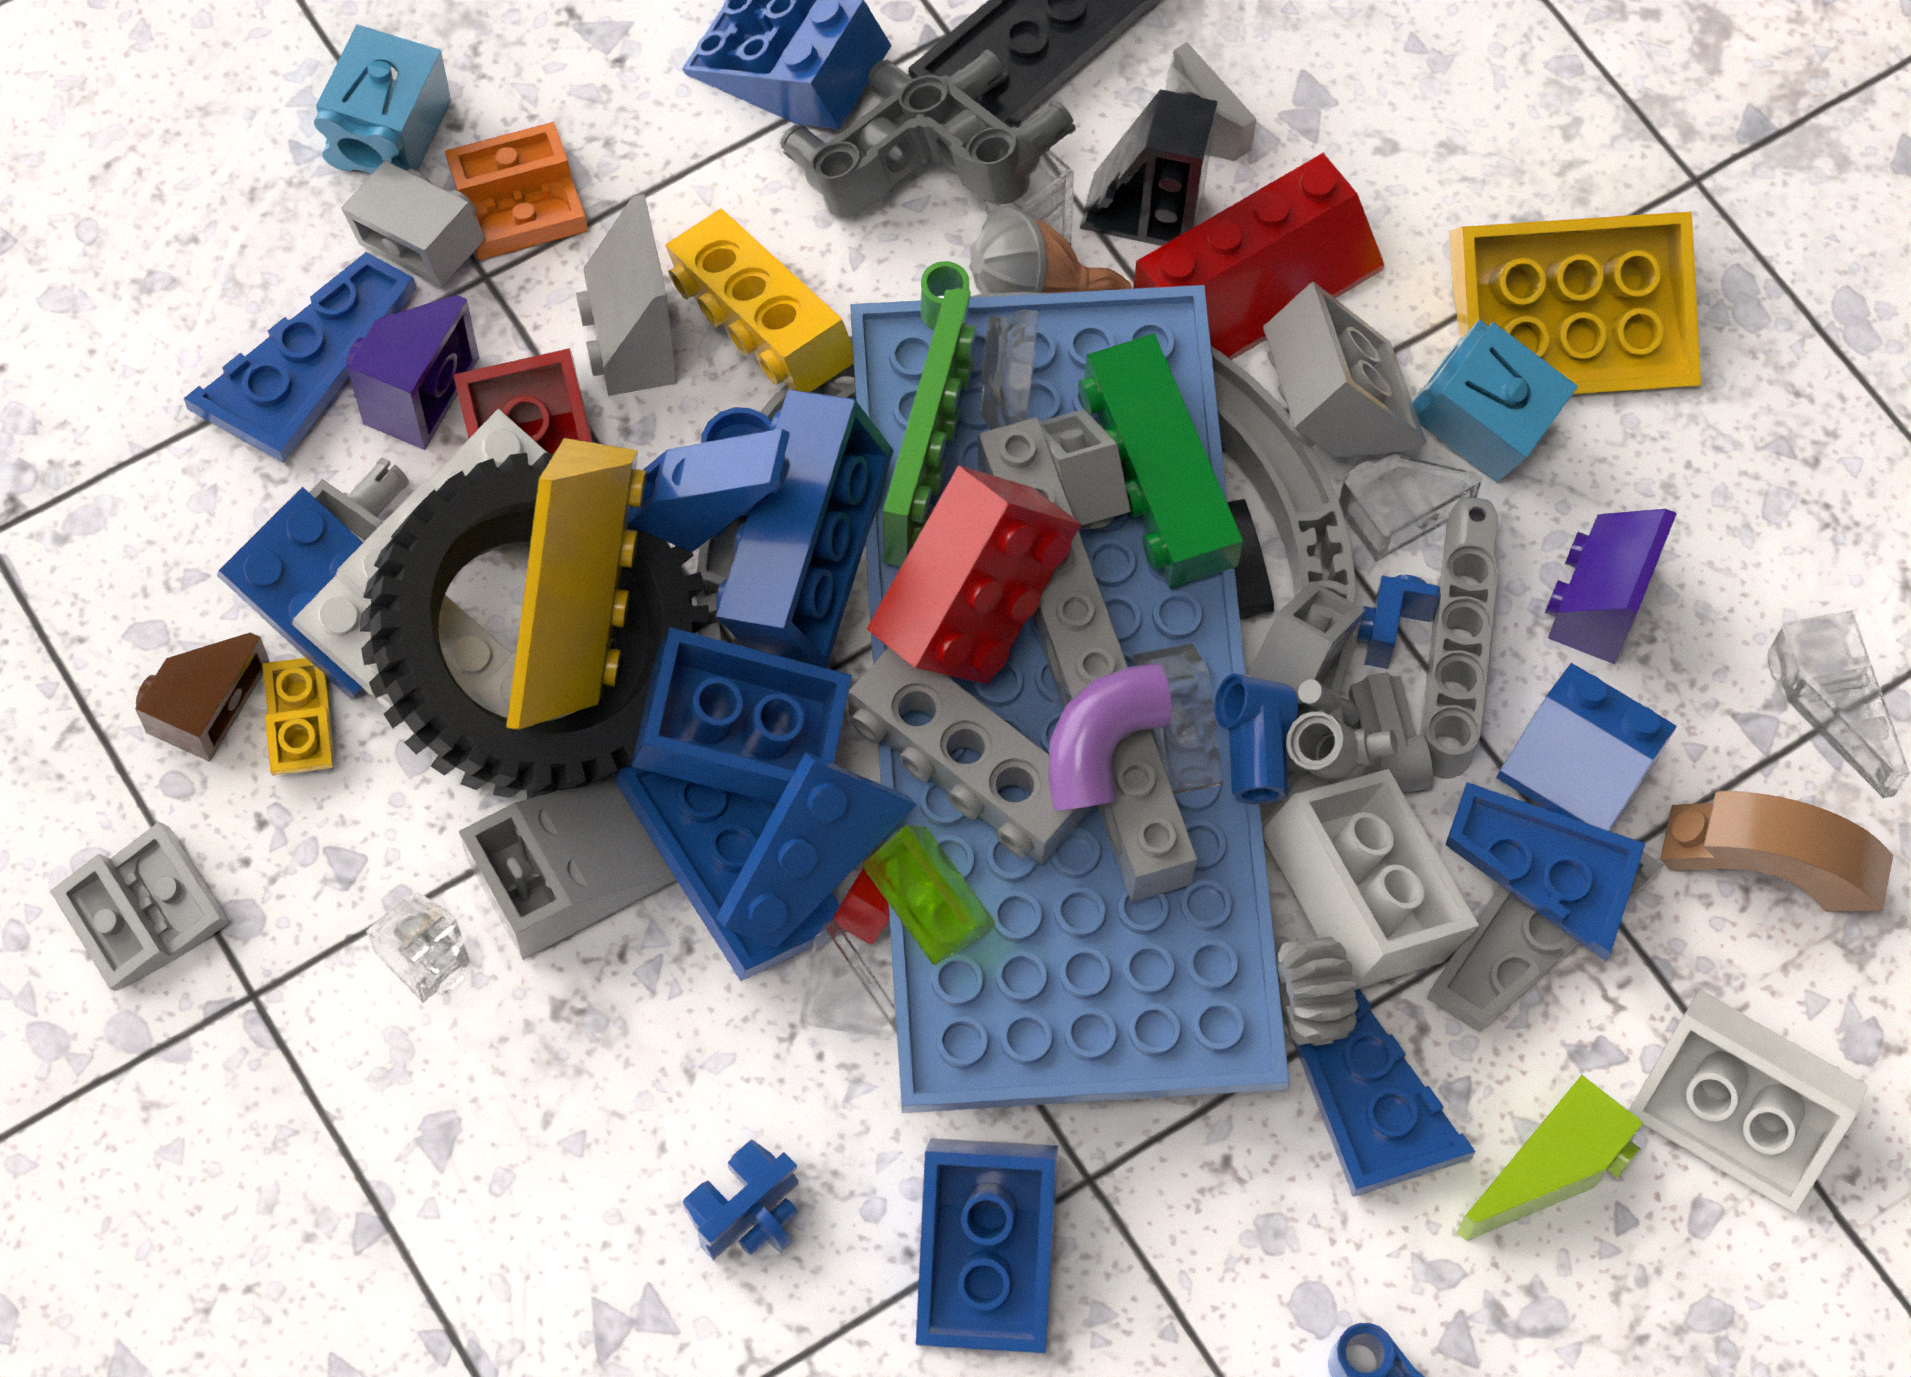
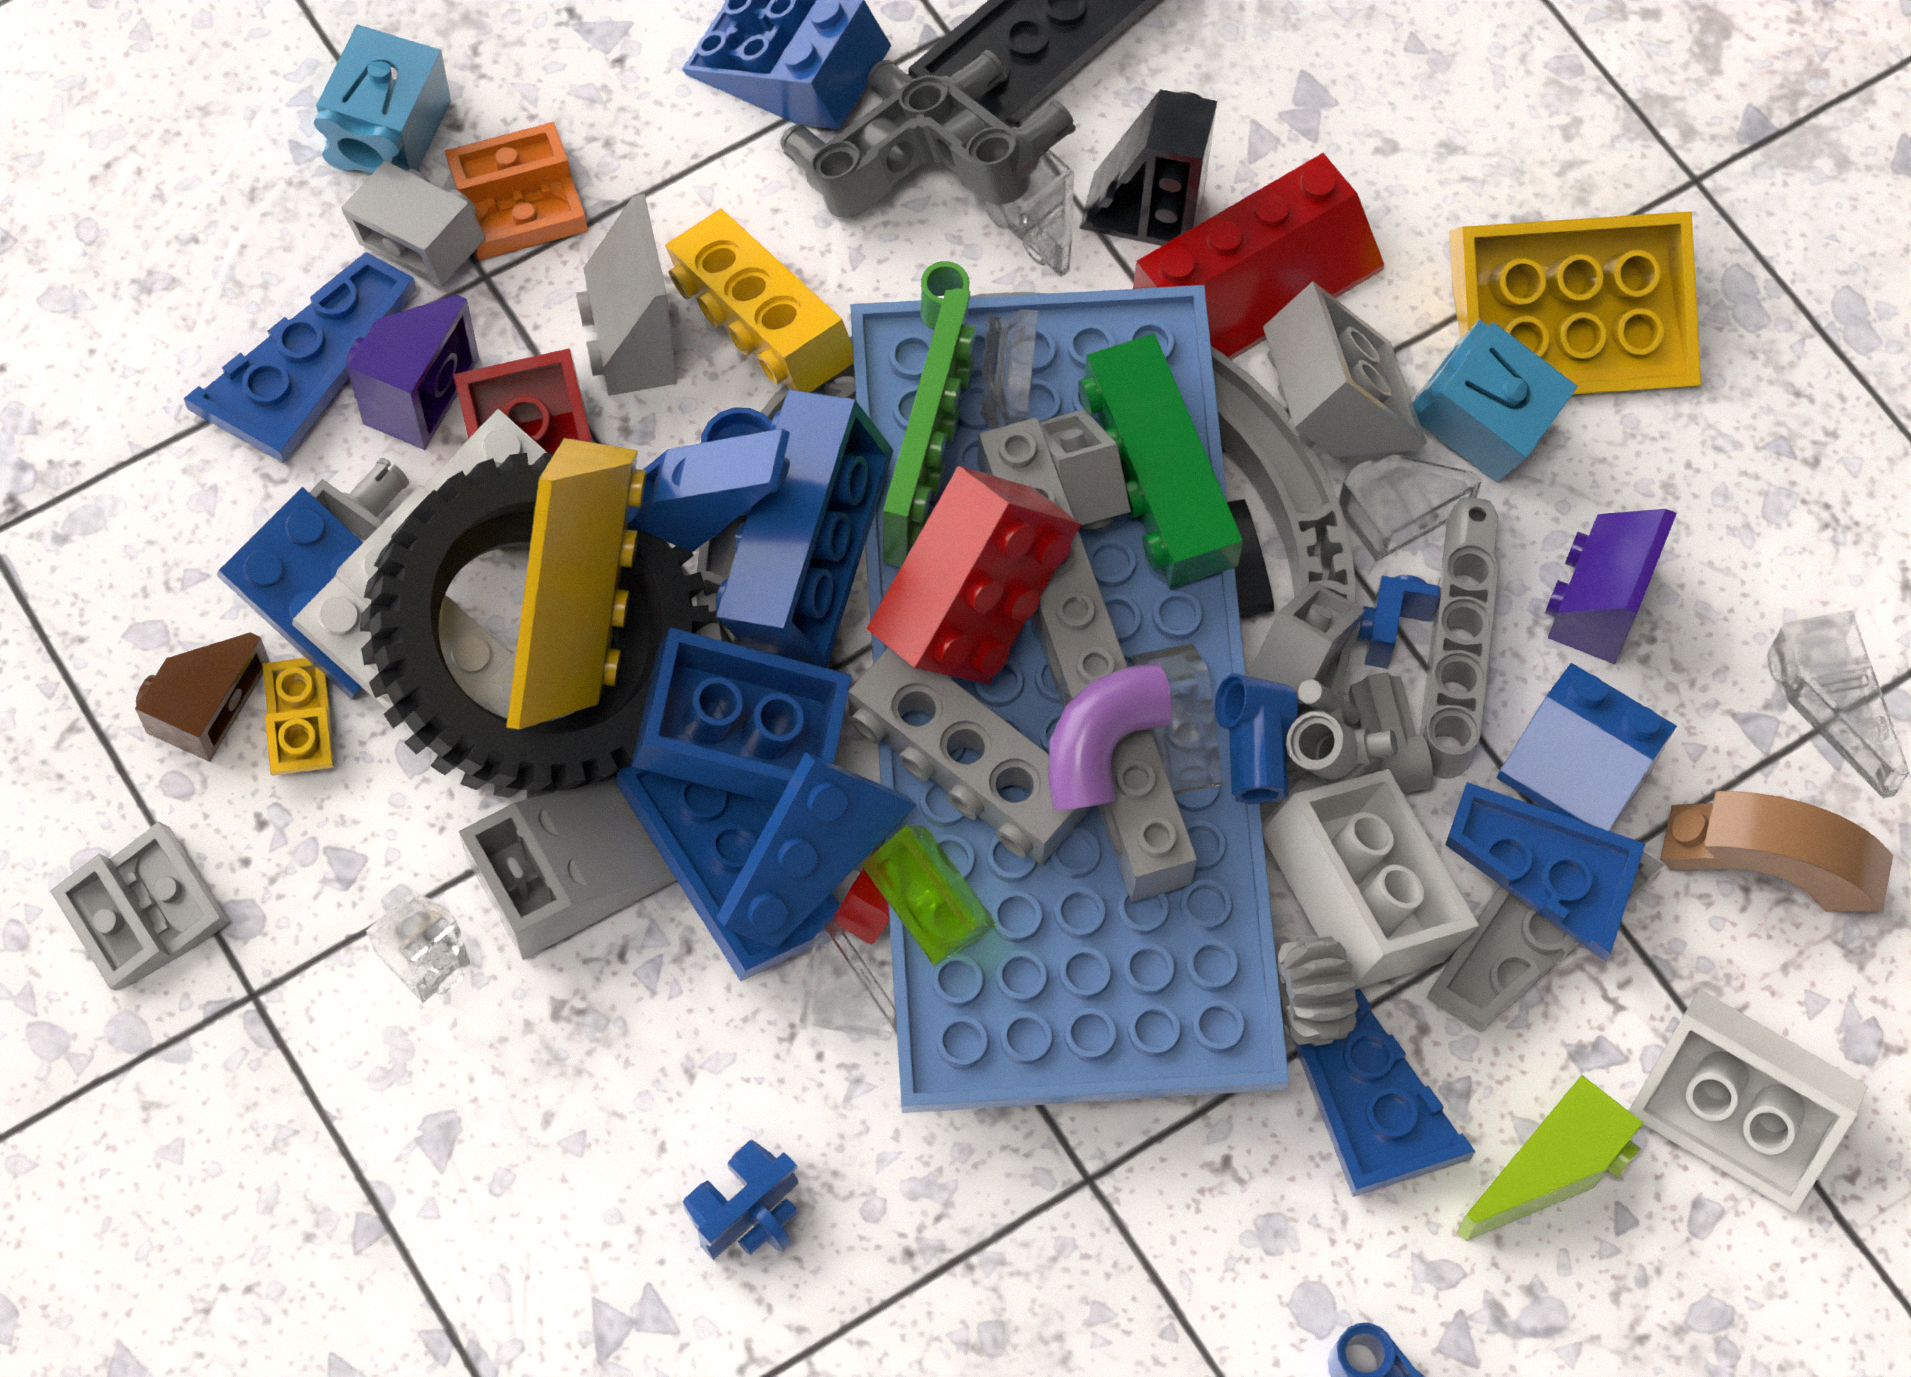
blue slope [915,1138,1058,1353] -> none
light grey piece [969,206,1132,294] -> none
light grey slope [1165,42,1257,161] -> none

